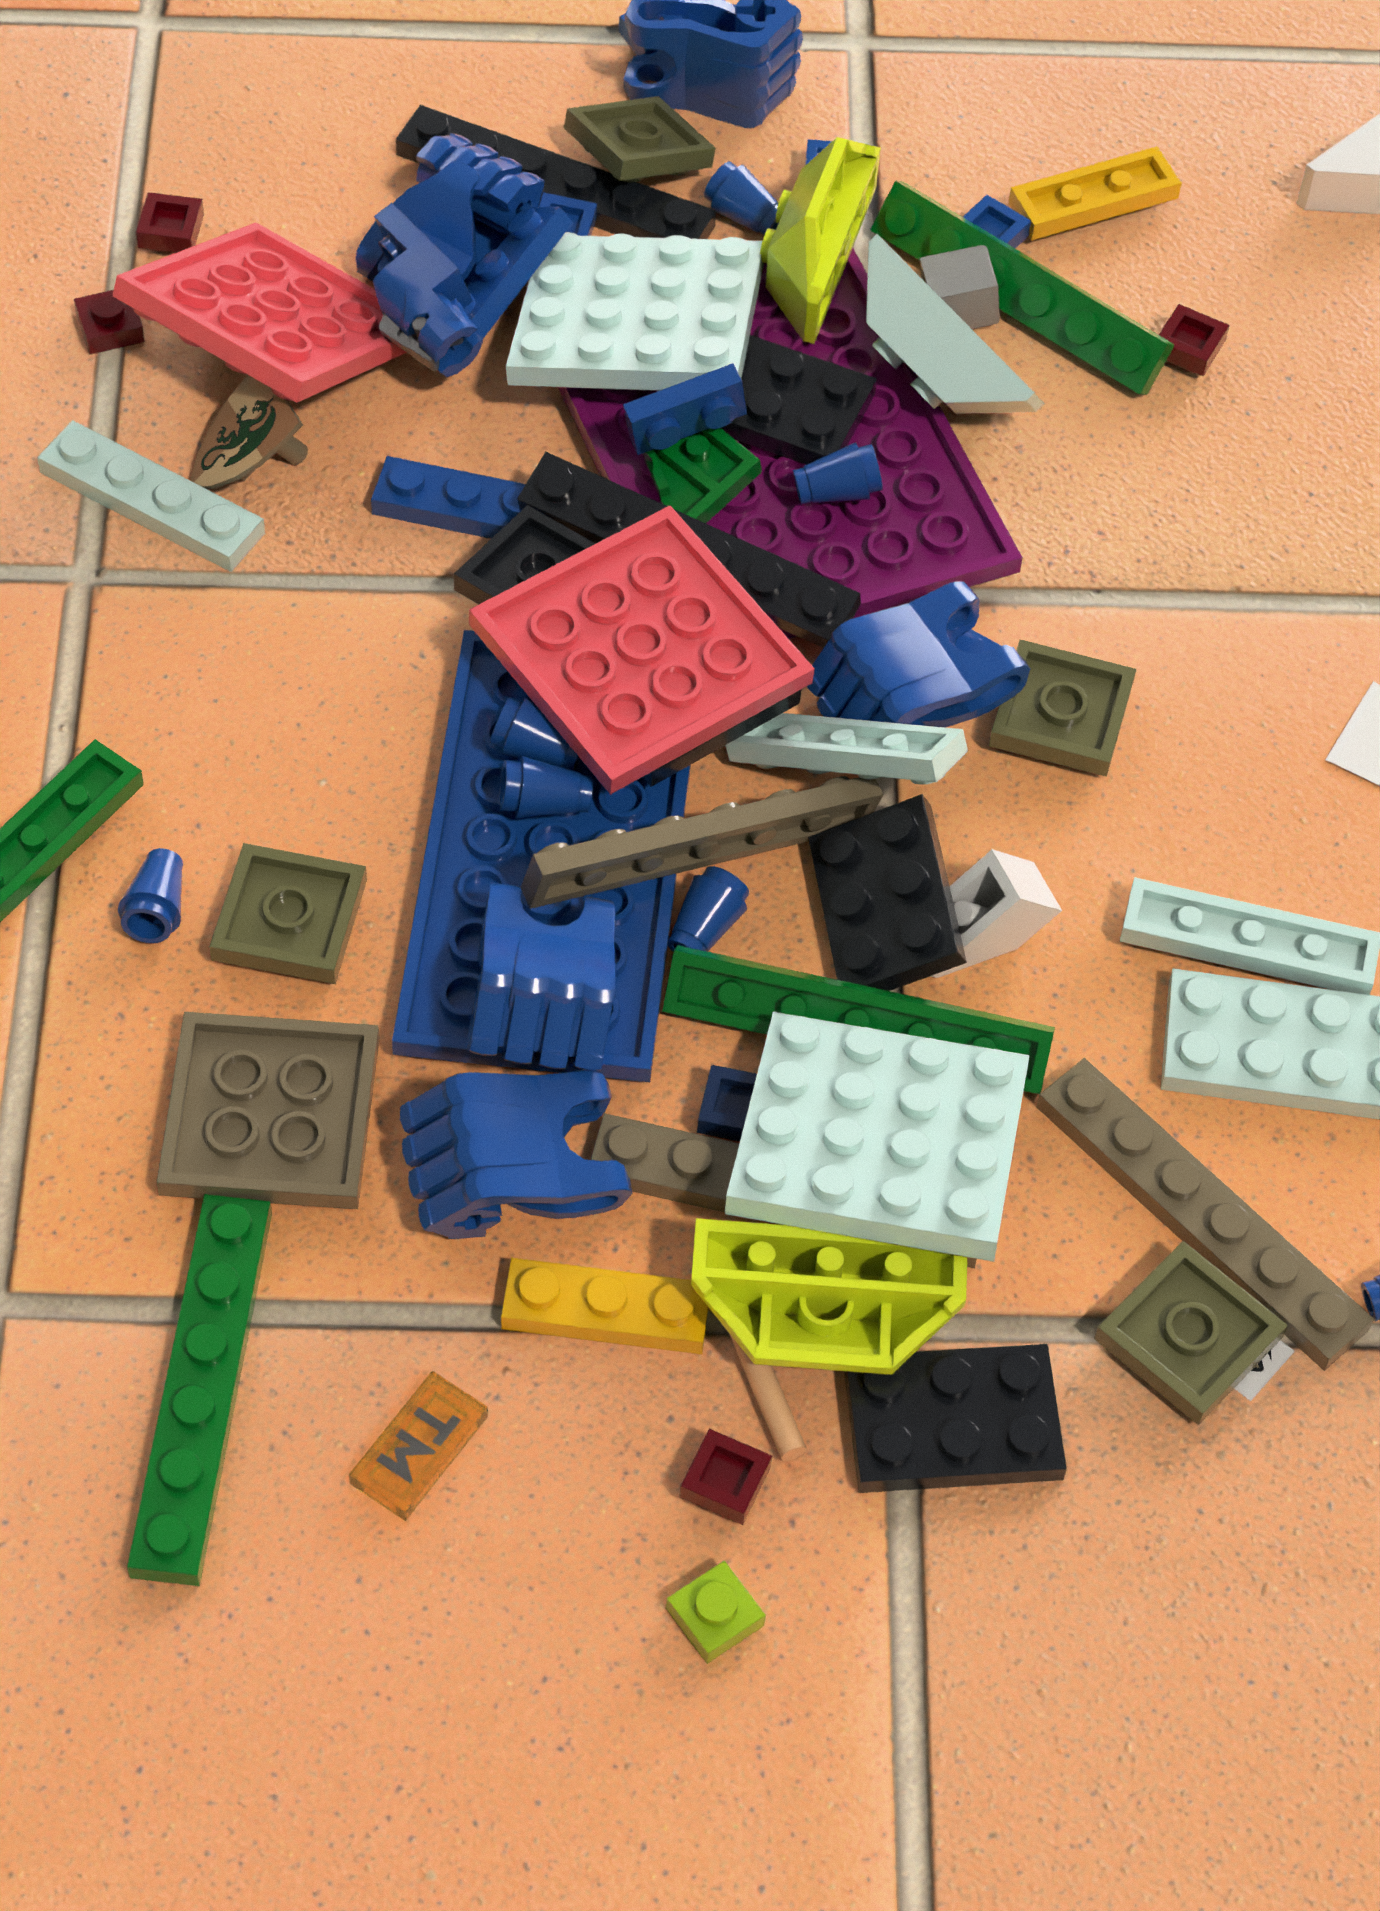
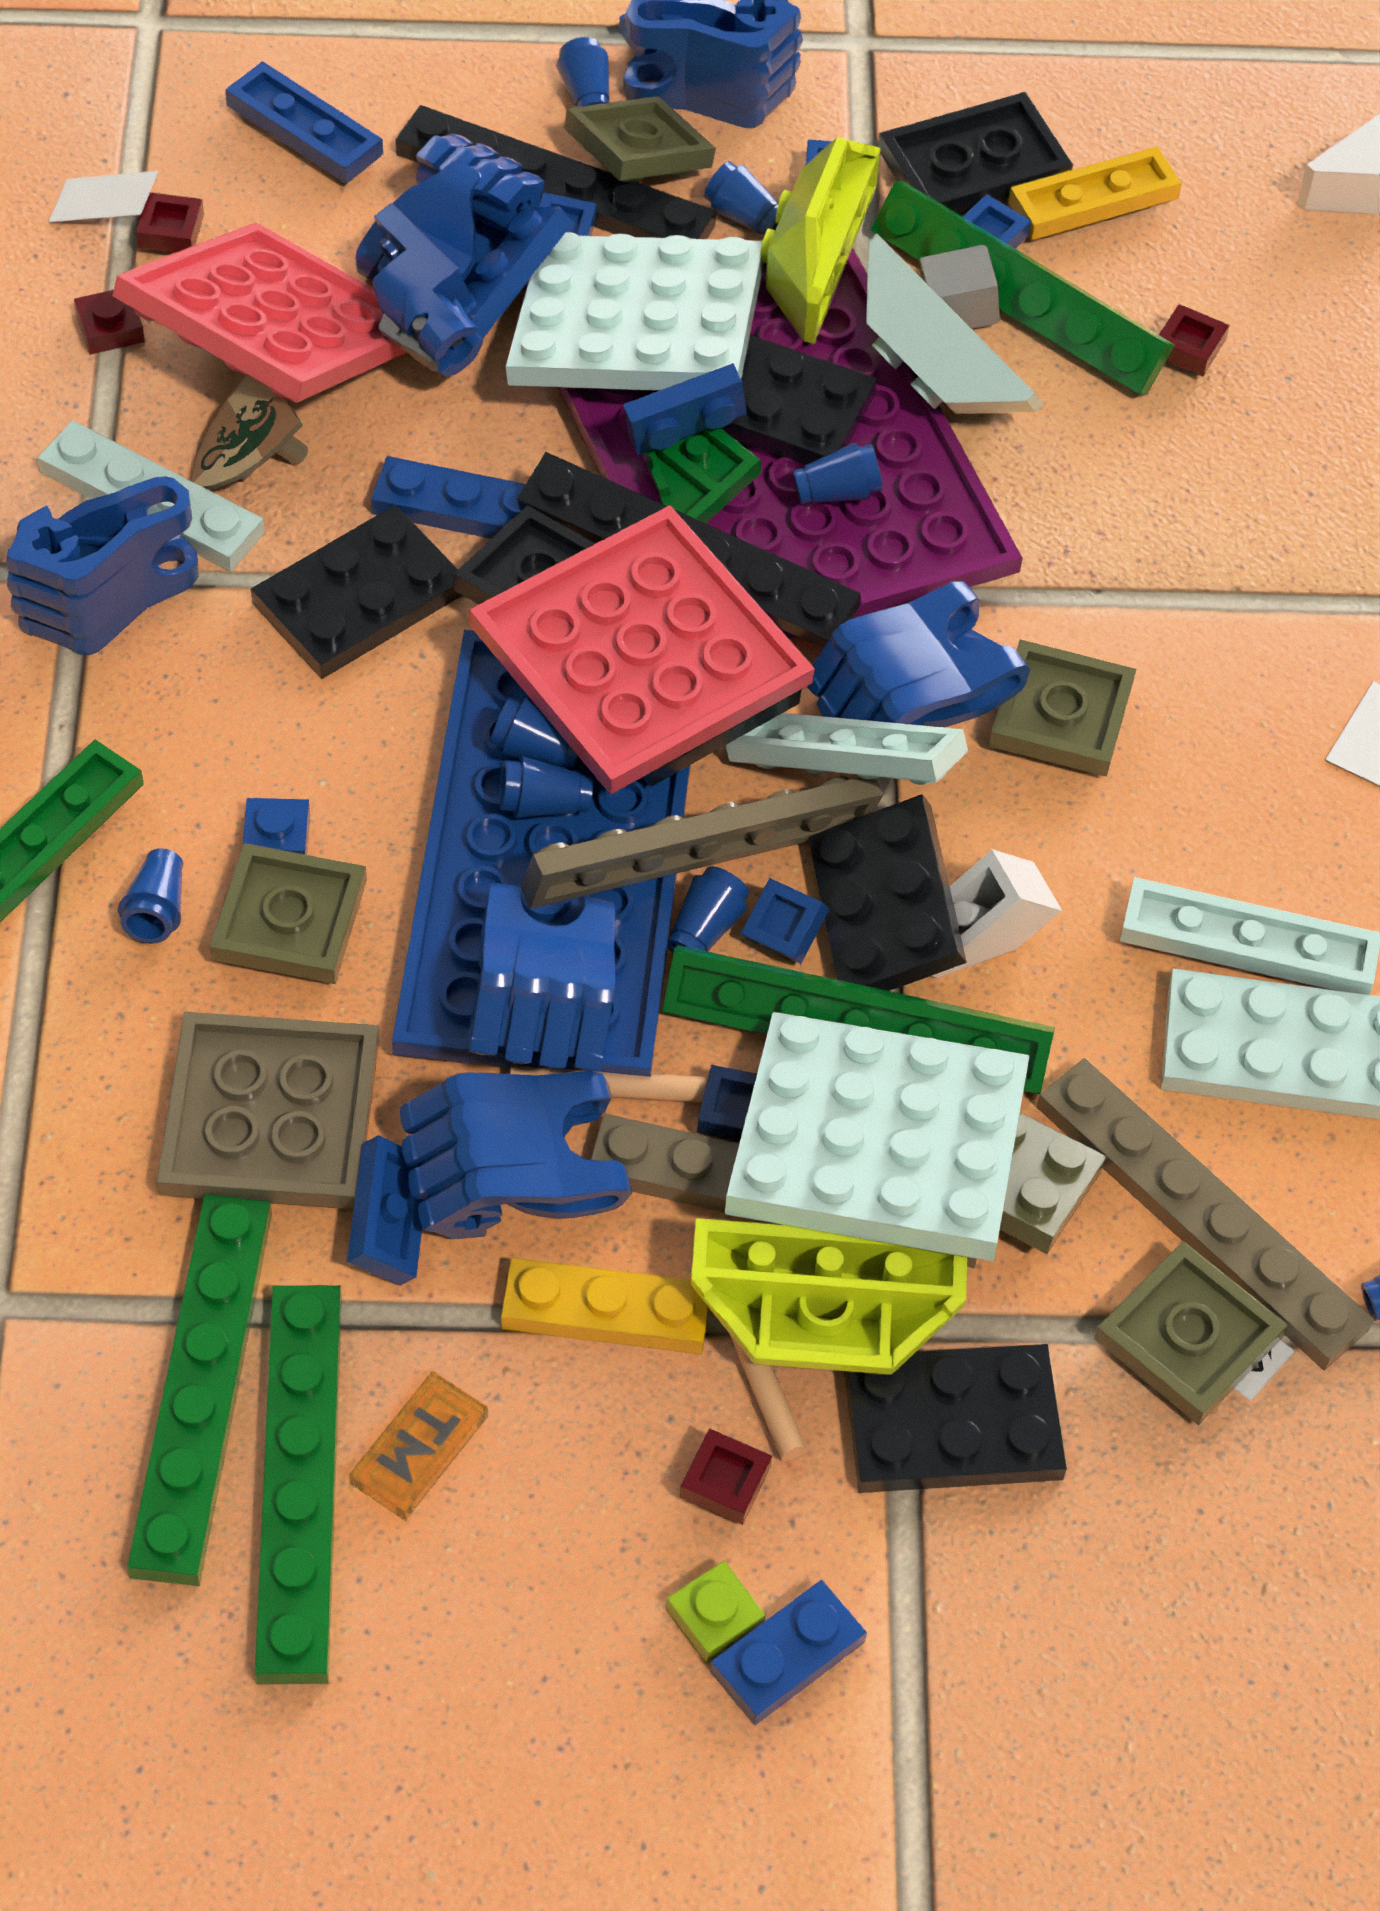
none -> blue piece [6,476,199,655]
none -> white sticker [49,171,158,222]
none -> blue plate [225,61,384,184]
none -> blue plate [242,798,310,855]
none -> black plate [251,505,463,679]
none -> green plate [255,1285,342,1684]
none -> blue plate [347,1135,424,1286]
none -> light nougat bar [510,1065,705,1103]
none -> blue cone [556,37,610,107]
none -> blue plate [710,1579,867,1726]
none -> blue plate [740,878,830,965]
none -> black plate [878,91,1073,213]
none -> plate [1000,1112,1107,1254]

